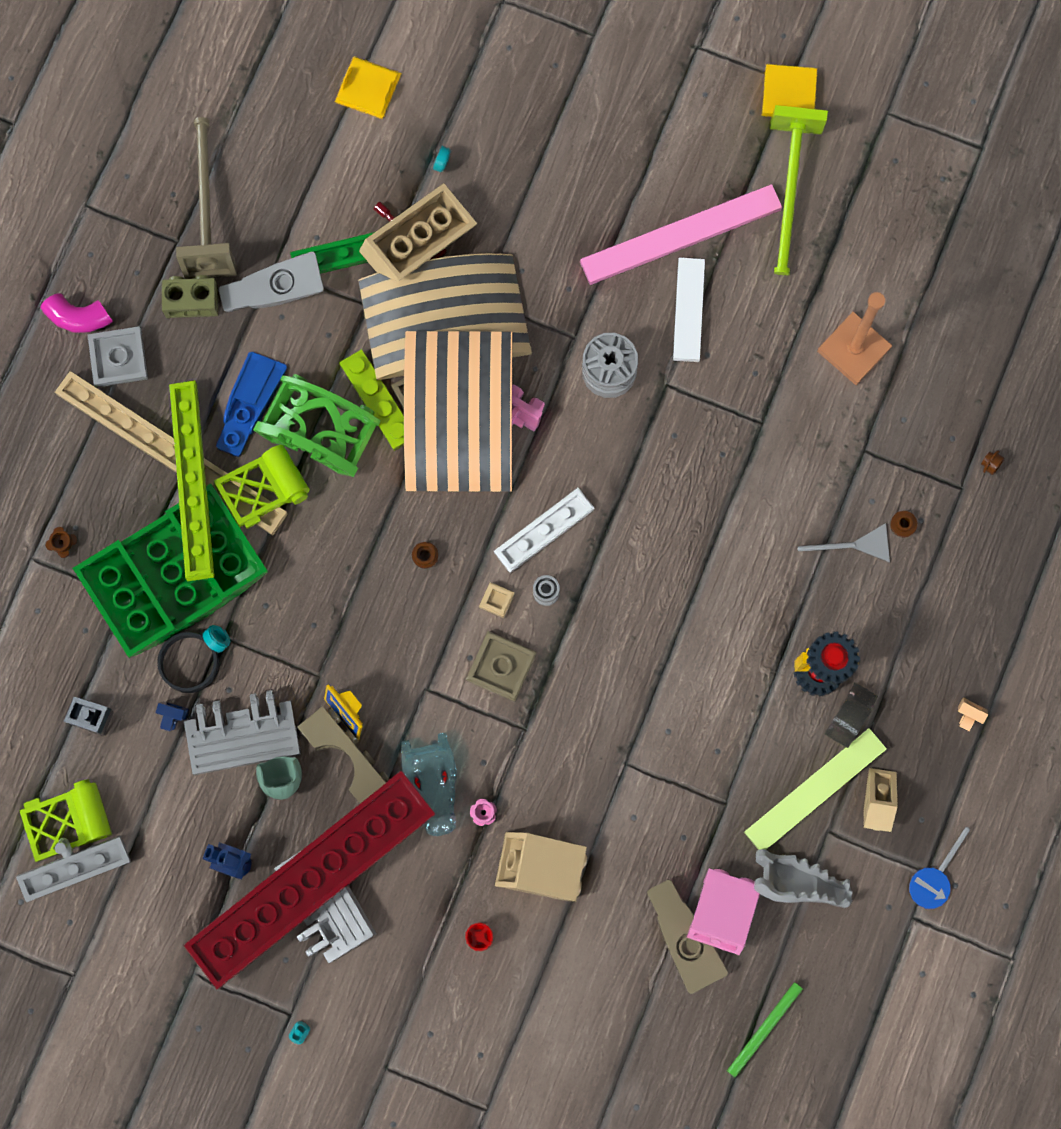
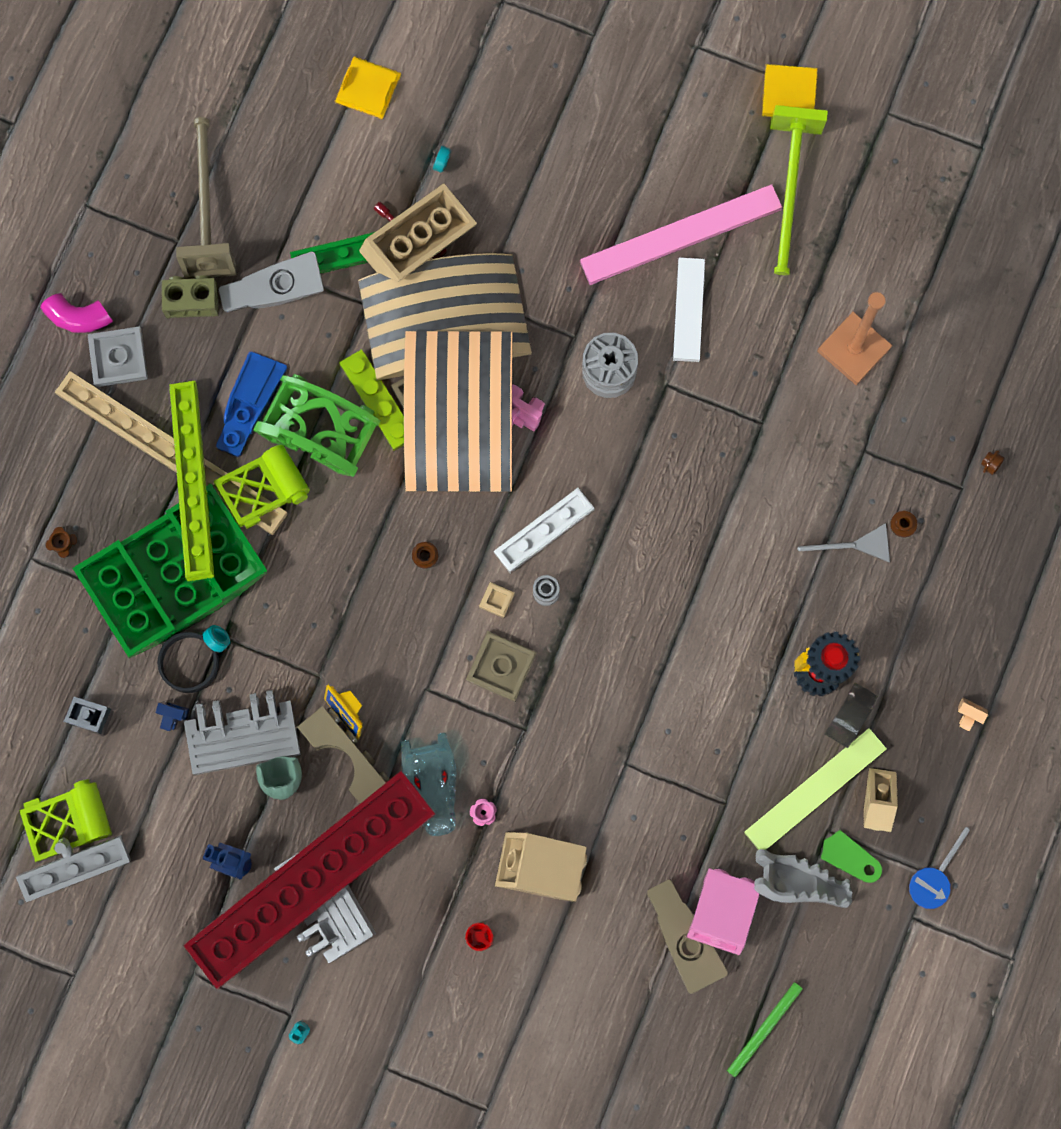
none -> bright green piece [821,830,882,883]

